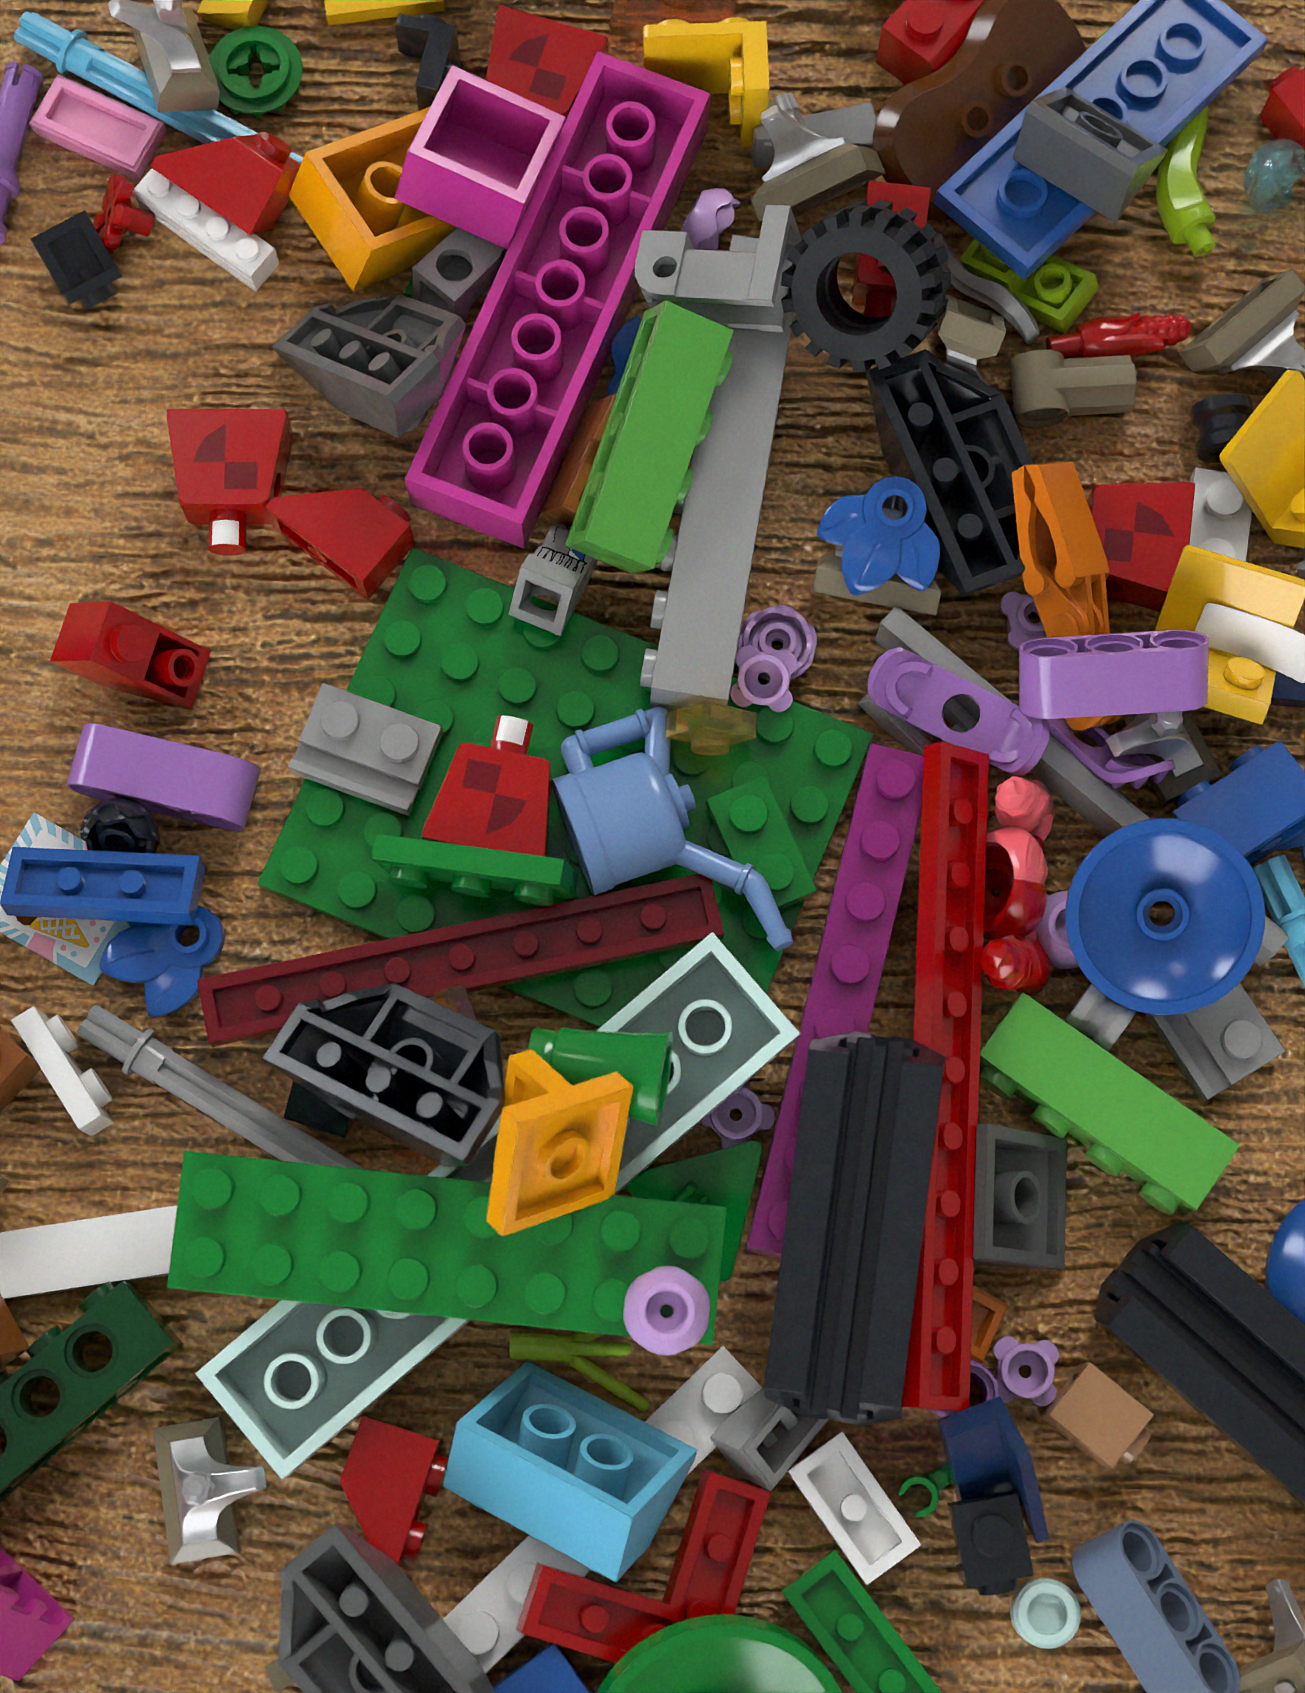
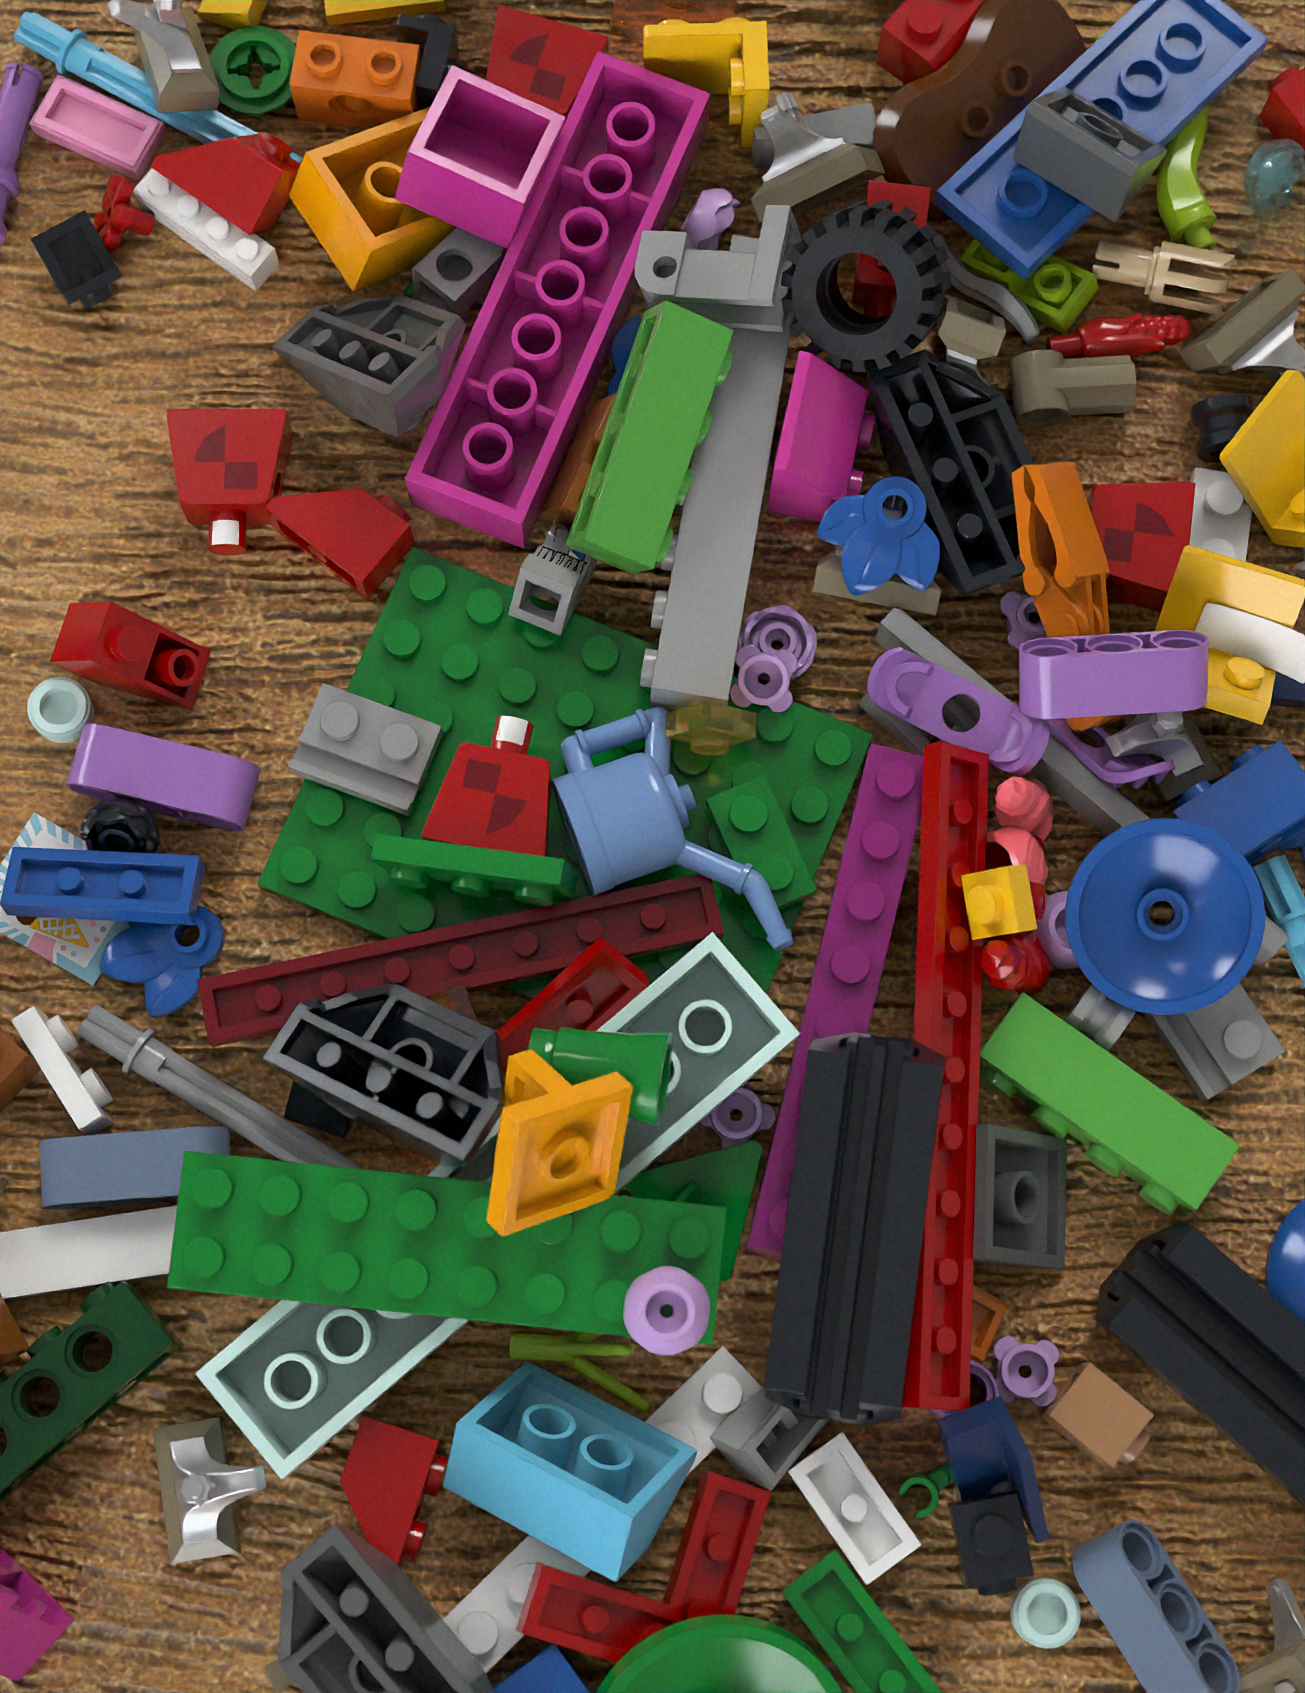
none -> light aqua tile [27,677,95,743]
none -> sand blue beam [40,1126,231,1210]
none -> orange brick [290,30,421,129]
none -> red plate [494,936,649,1076]
none -> dark pink slope [767,351,875,522]
none -> yellow plate [961,864,1038,940]
none -> tan arm [1092,240,1235,316]

